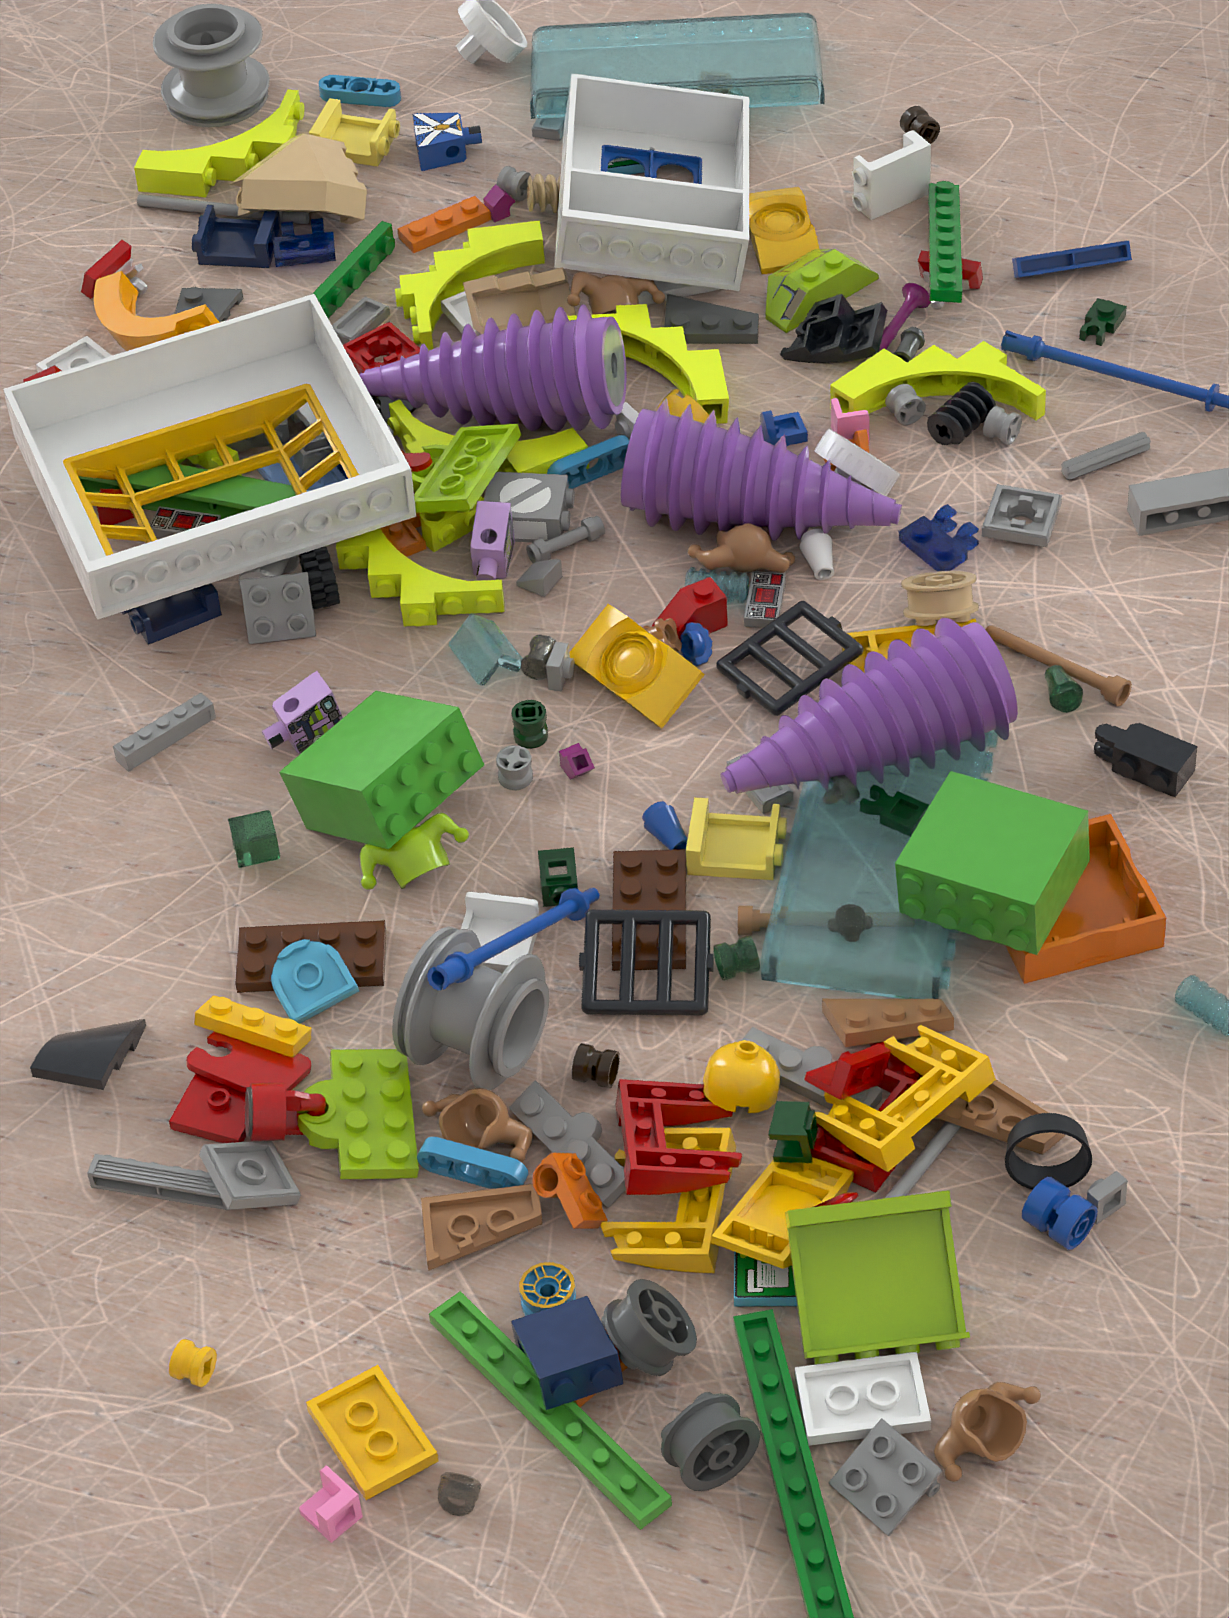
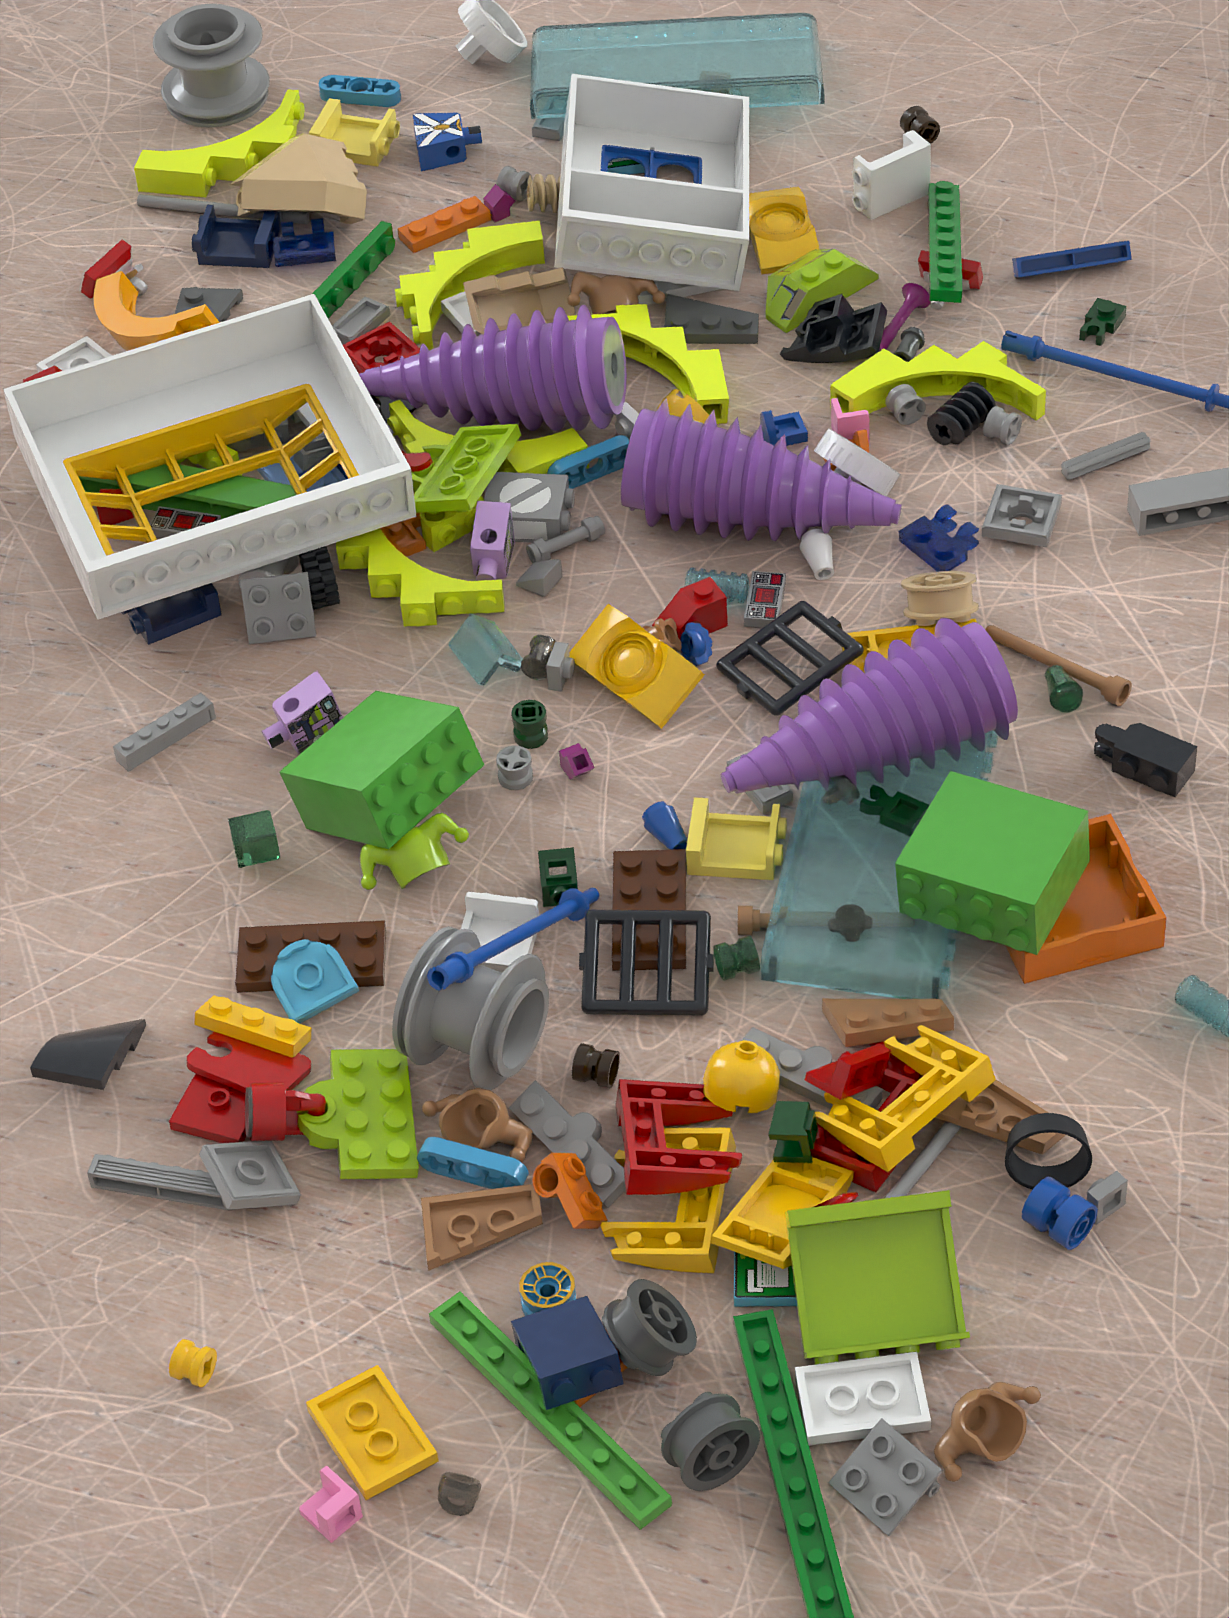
medium nougat piece [687,523,795,573] -> none

